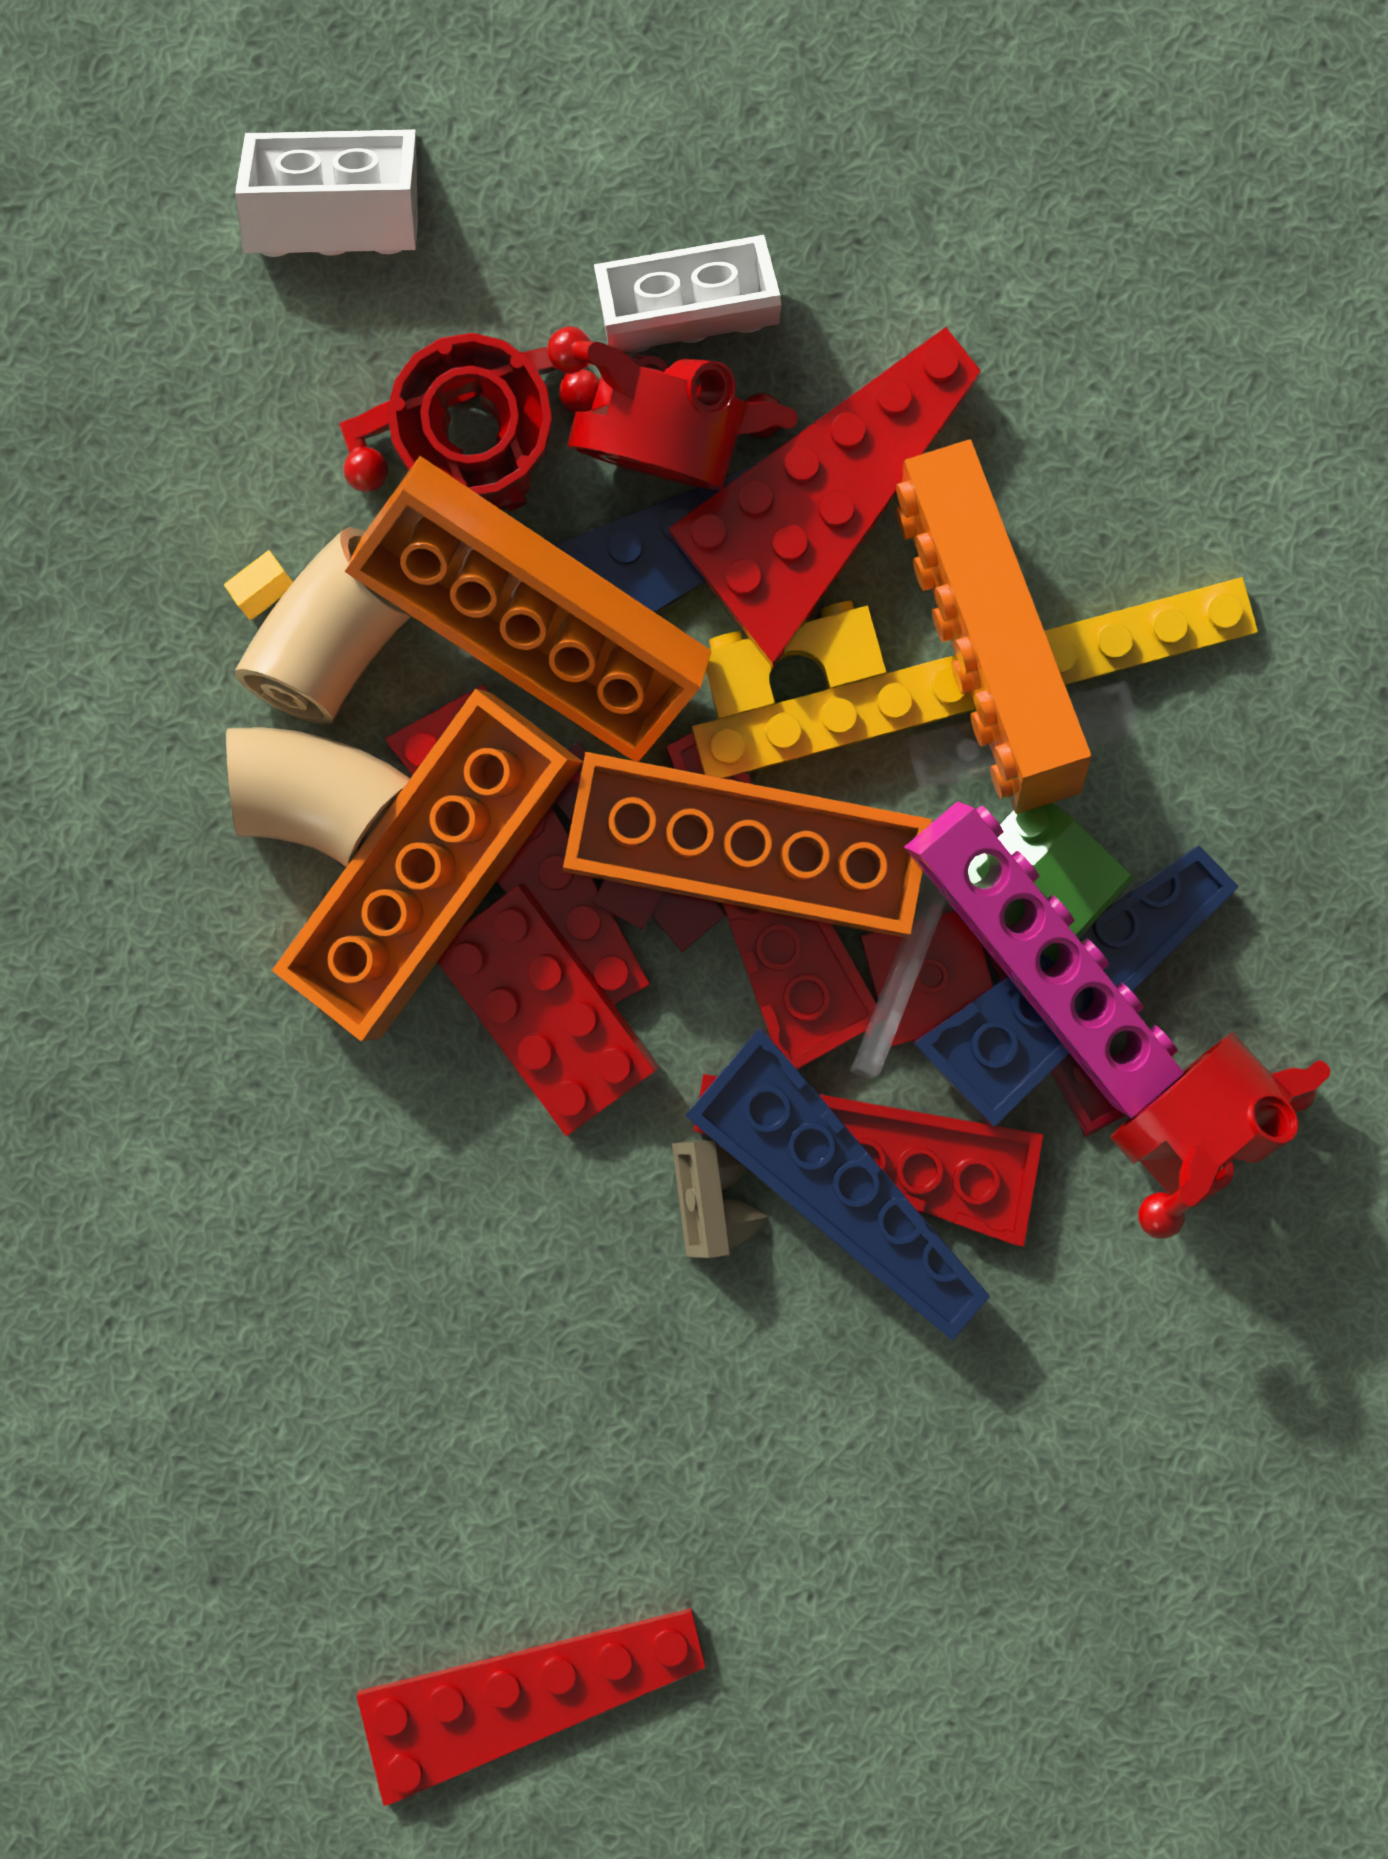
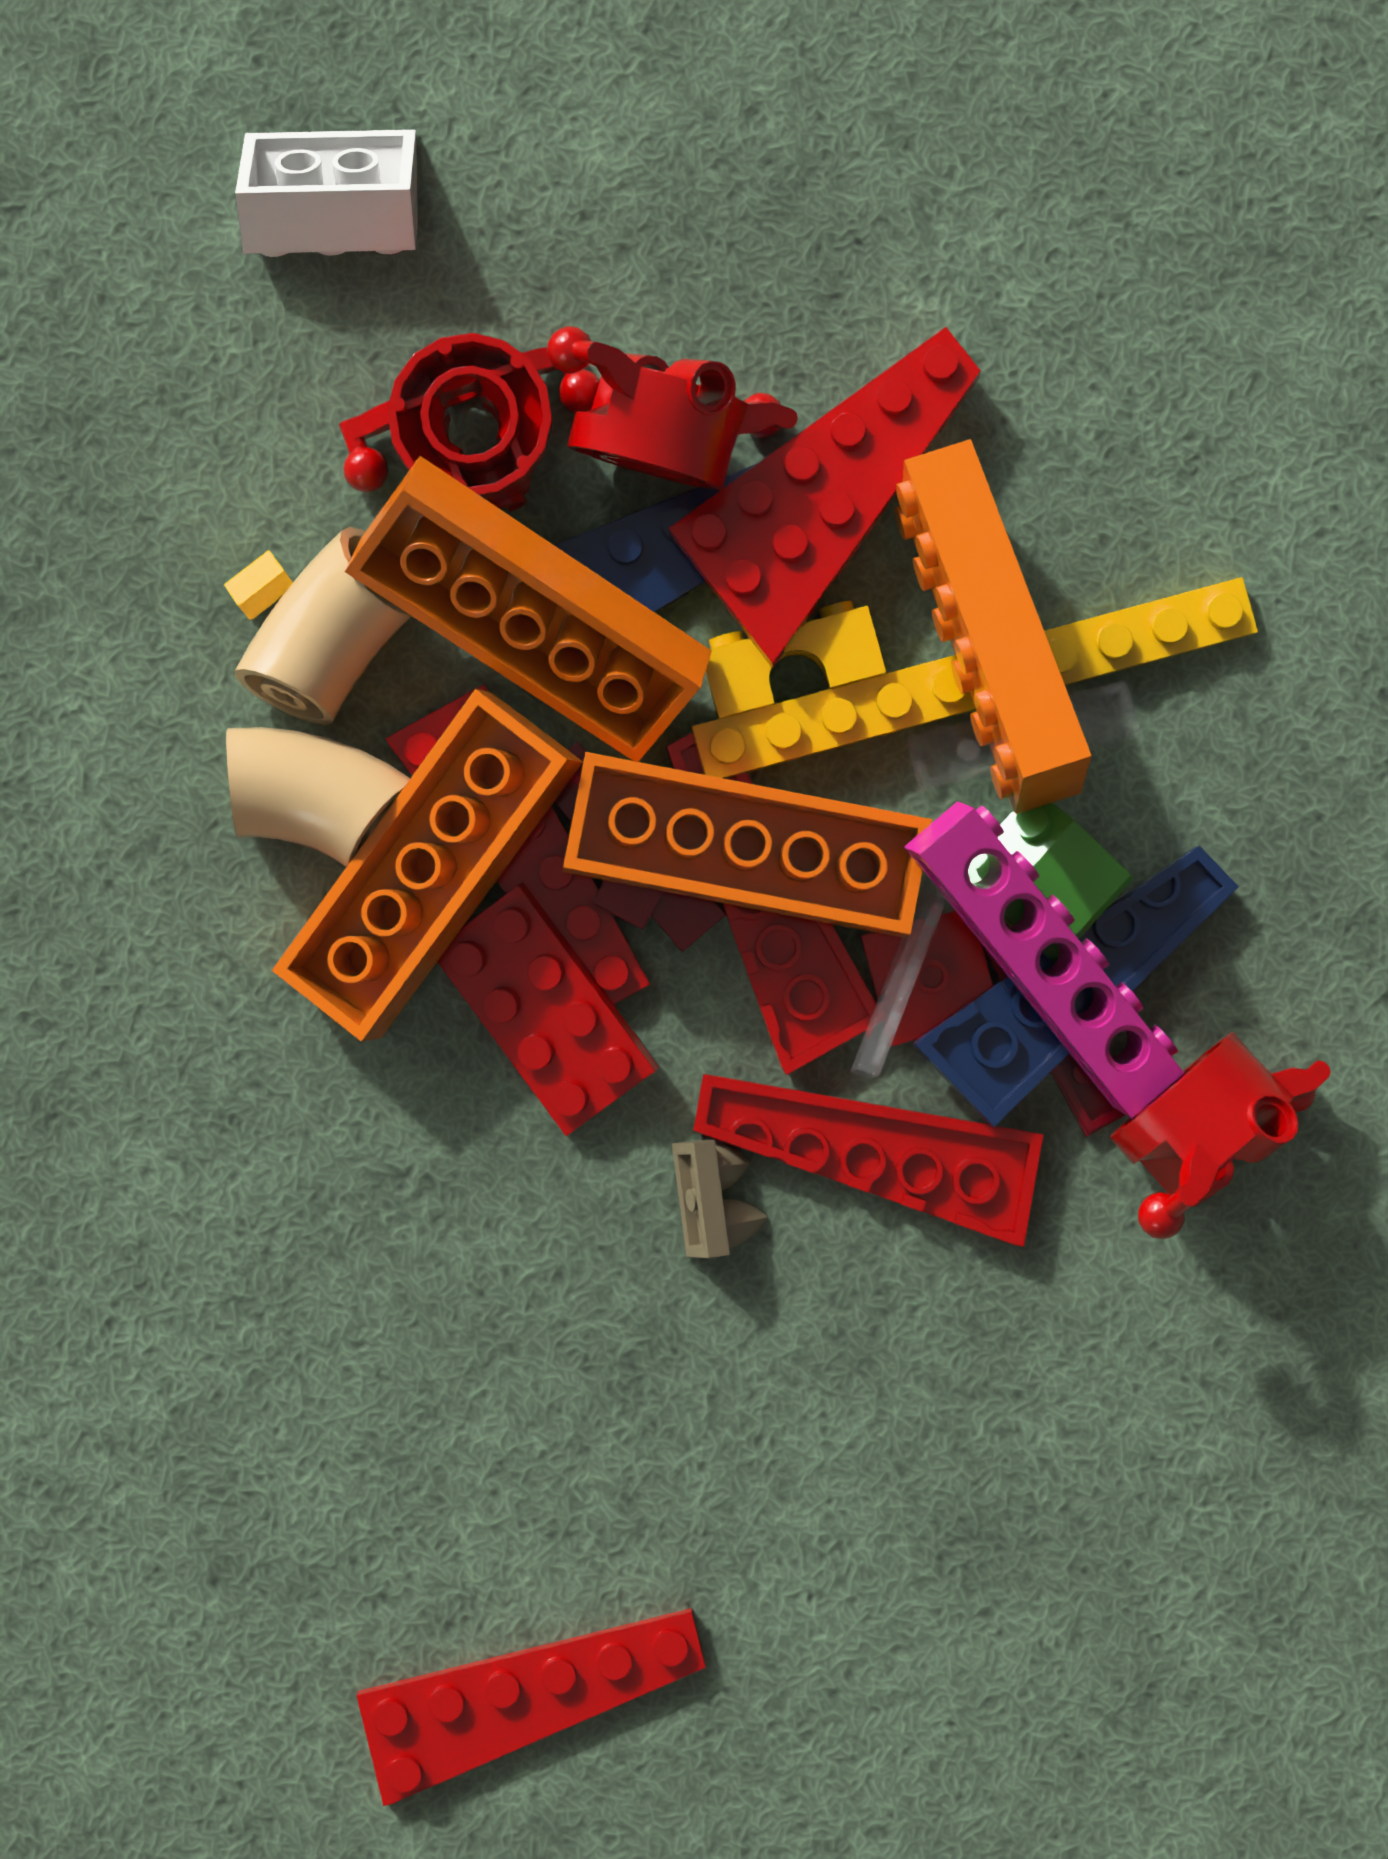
white slope [594,235,781,353] -> none
dark blue wing [685,1027,990,1341] -> none

